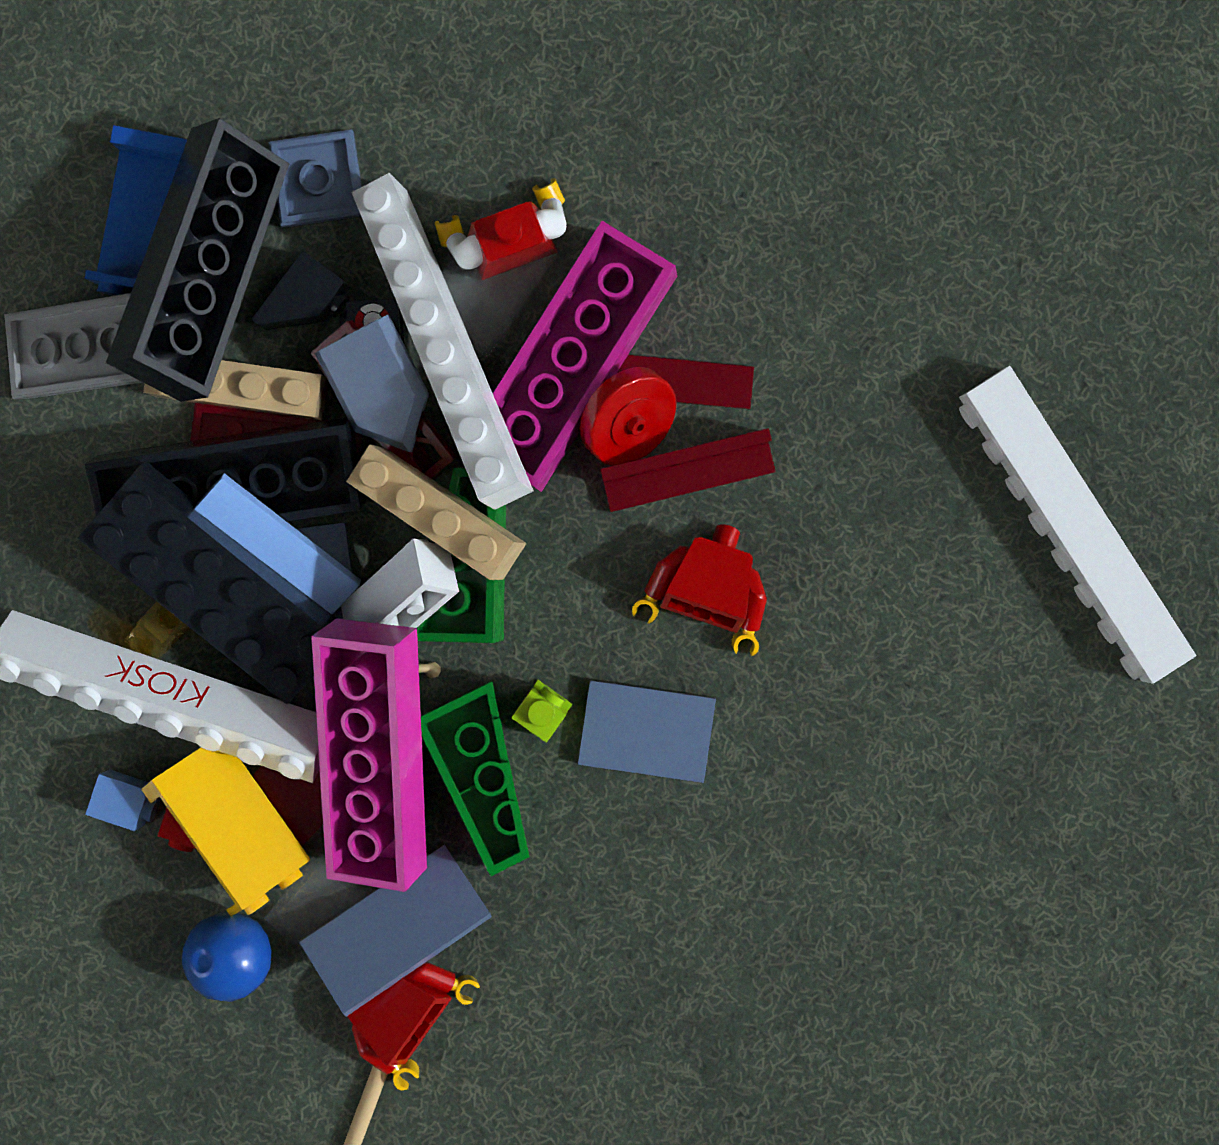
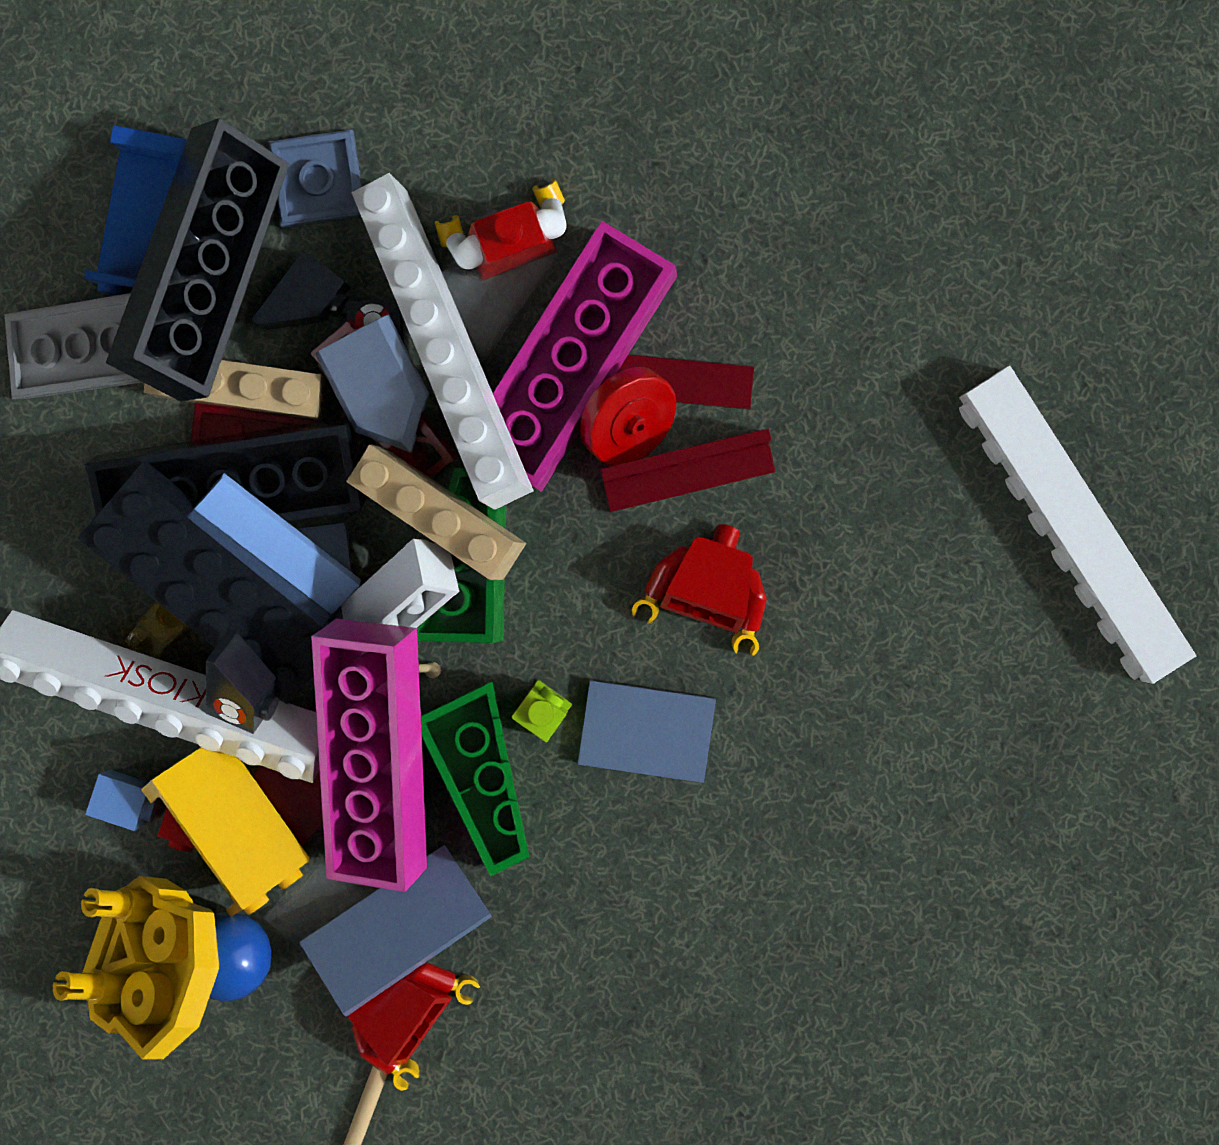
none -> yellow brick [53,876,219,1059]
none -> black slope [206,629,279,734]

